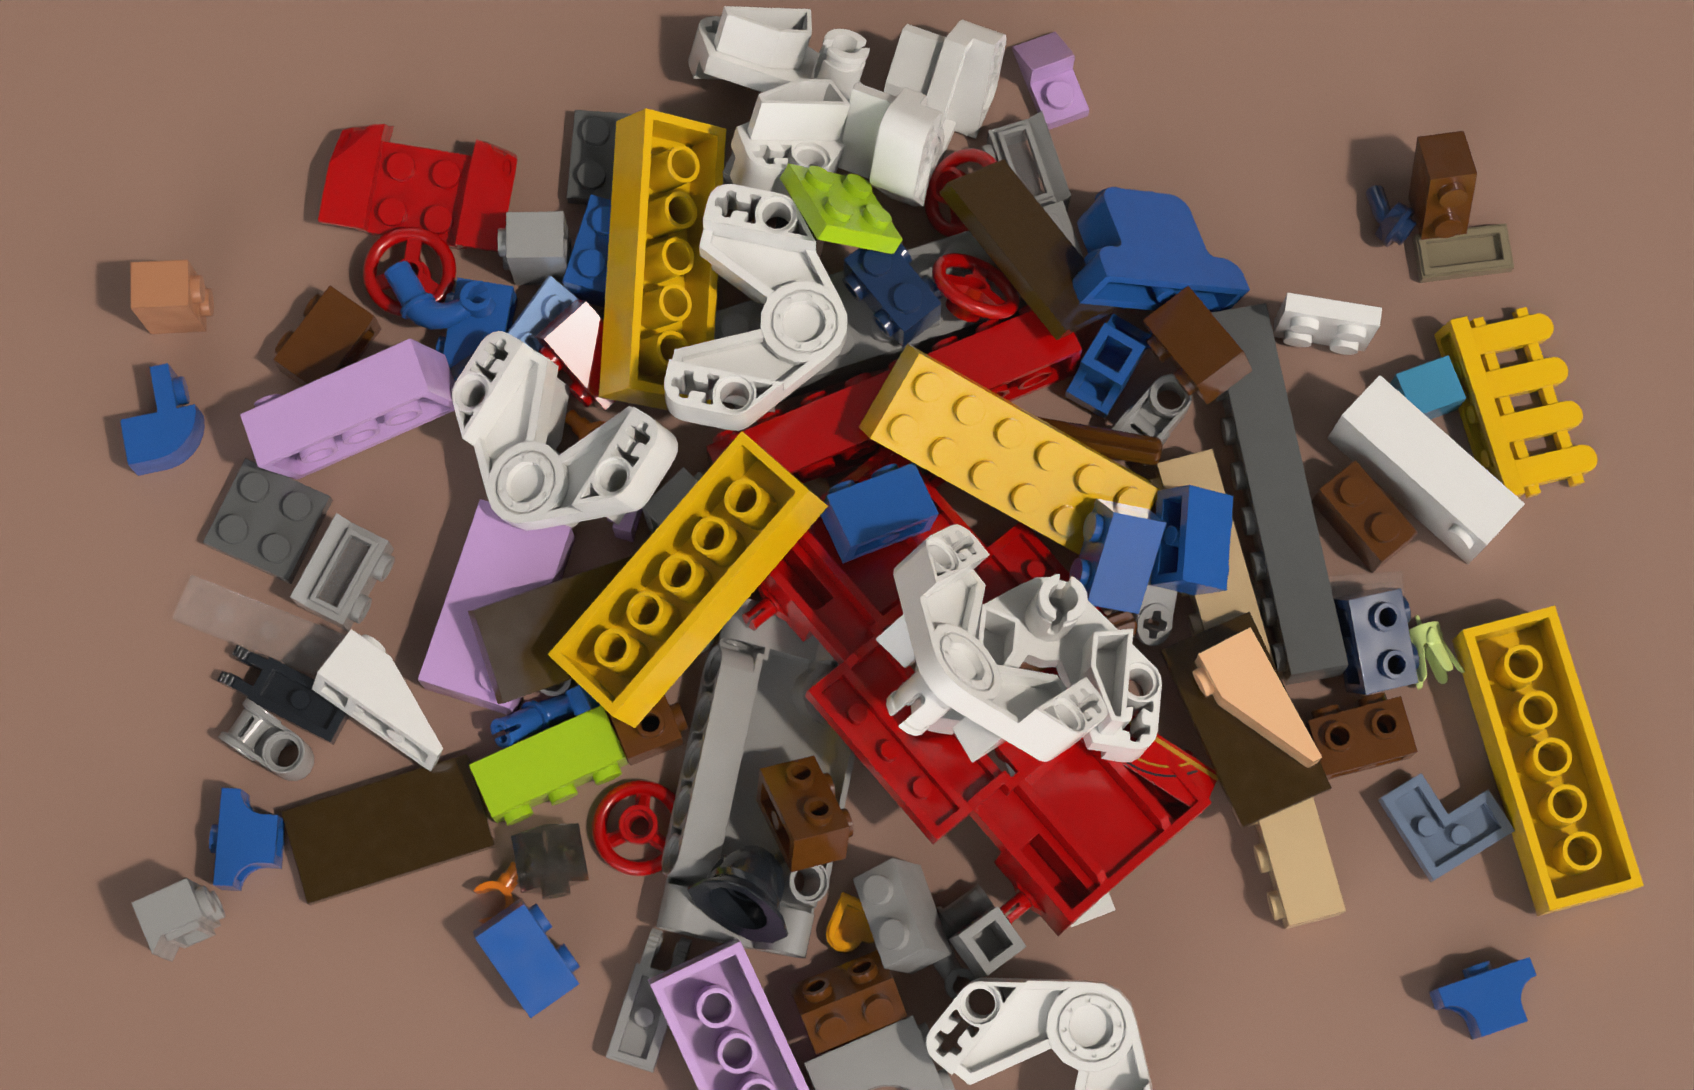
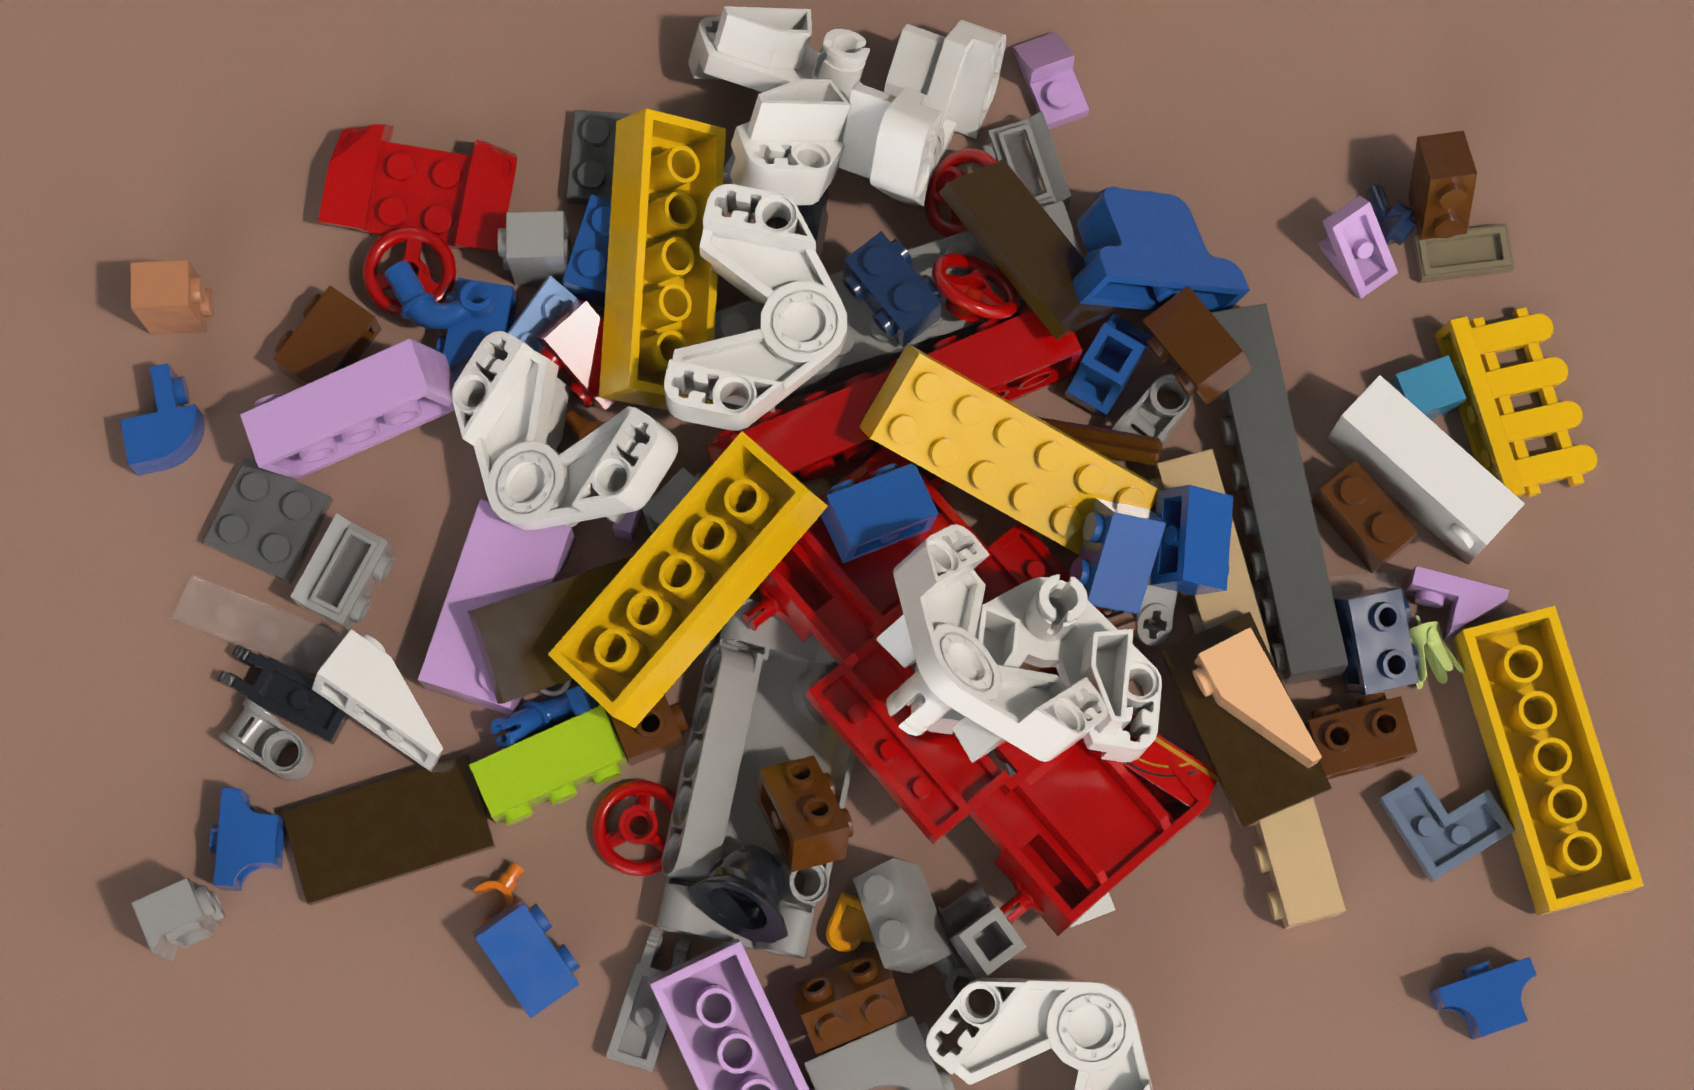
clear smoke brick [511,823,589,900] -> none
lime plate [780,163,903,254] -> none
white plate [1273,293,1382,355] -> none
none -> lavender slope [1319,195,1398,299]
none -> lavender slope [1404,566,1509,640]

